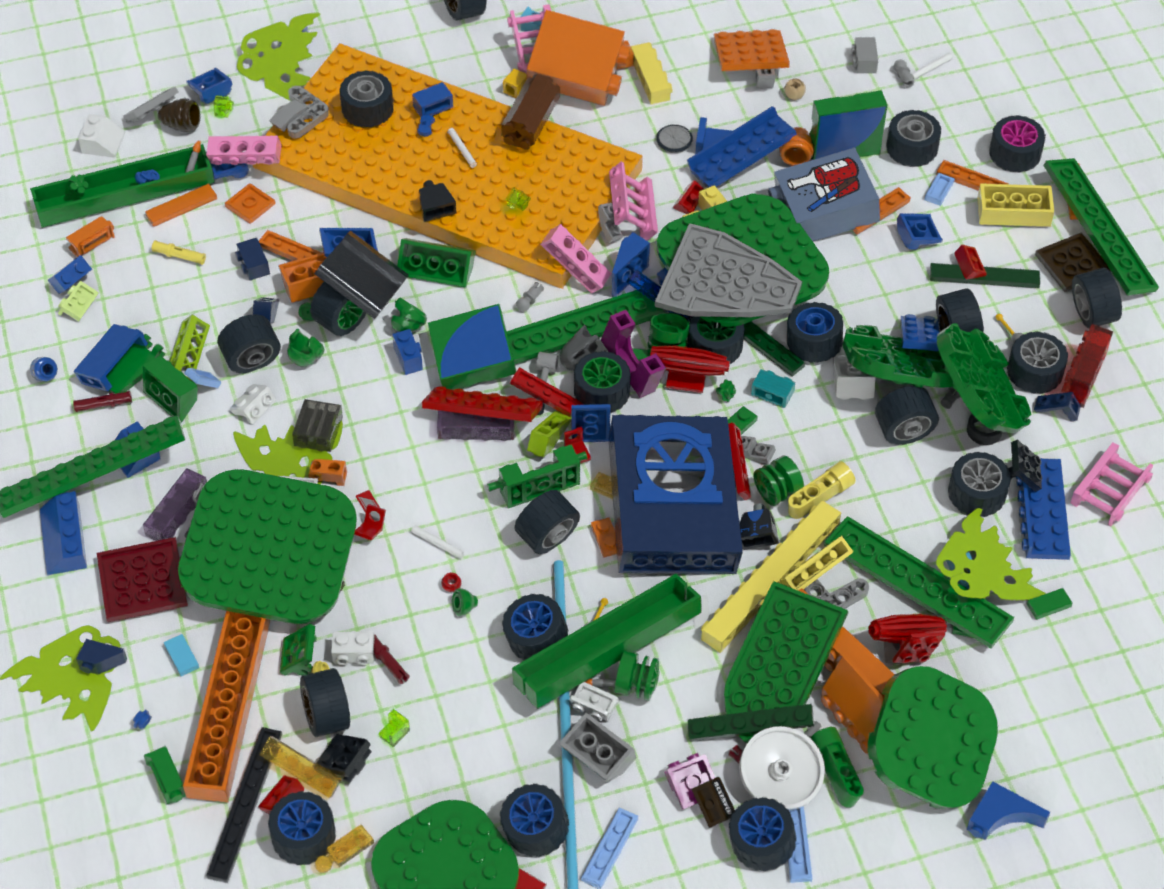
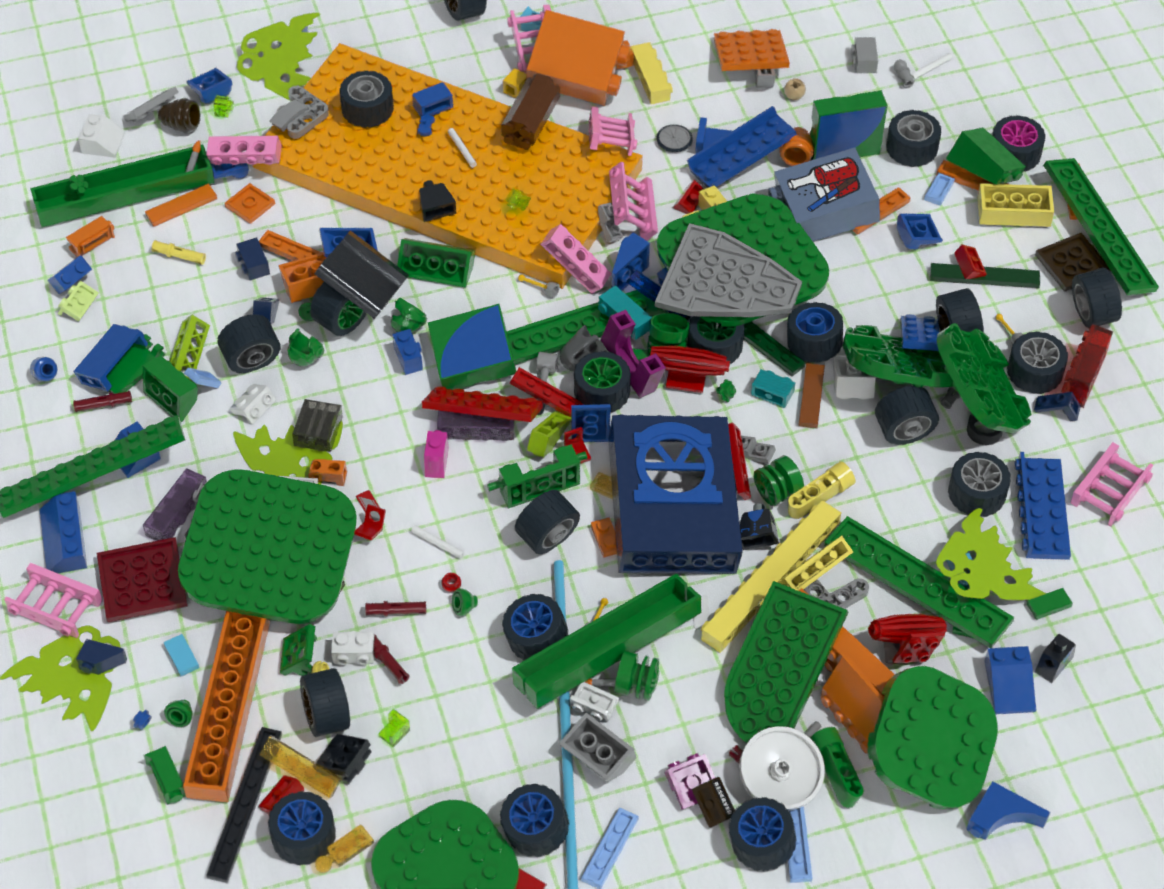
blue piece [135,169,160,184] -> none
light grey pin [516,282,544,312] -> none
dark green plate [687,704,814,742] -> none
green plate [728,406,758,435] -> none
black plate [1008,439,1043,492] -> none
none -> bright pink fence [4,563,103,638]
none -> green brick [164,699,193,727]
none -> dark red pin [365,601,426,617]
none -> dark pink torso [424,430,449,478]
none -> hinge [518,274,560,298]
none -> bright pink fence [588,106,637,156]
none -> teal brick [598,285,652,341]
none -> dark orange tile [799,363,825,428]
none -> green slope [946,127,1026,185]
none -> blue slope [984,646,1036,714]
none -> black torso [1035,634,1076,683]

